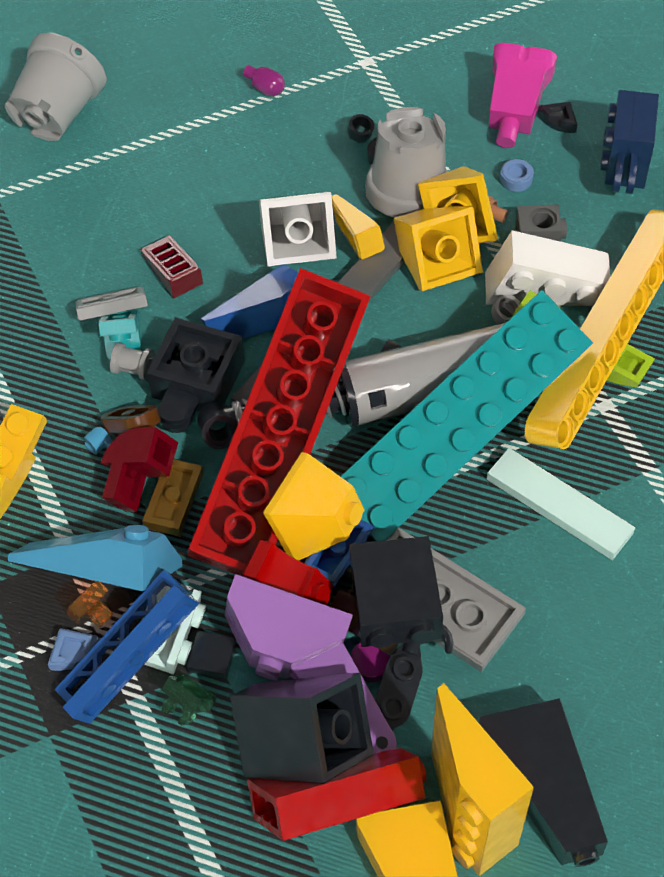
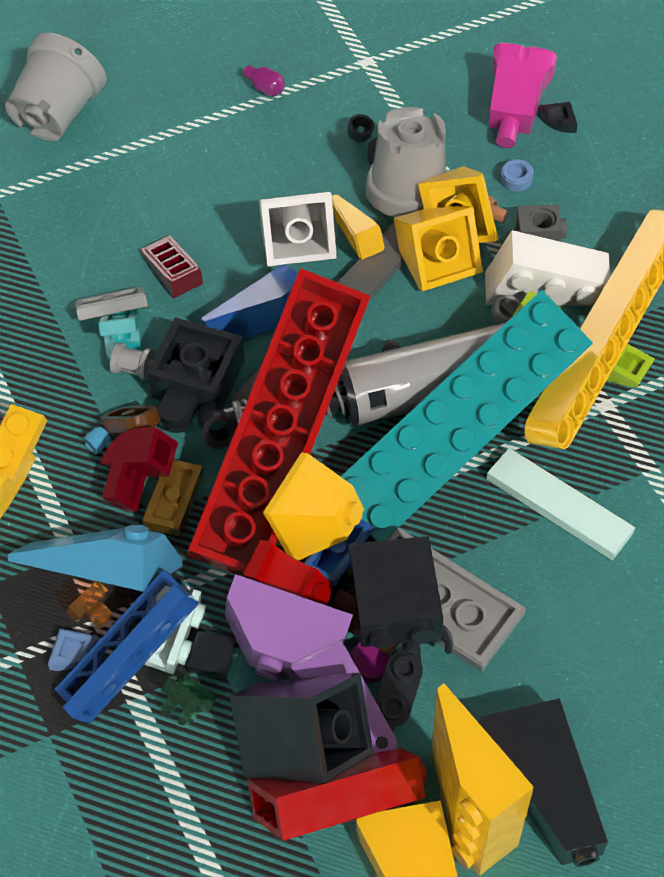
dark blue brick [600,90,659,194] -> none

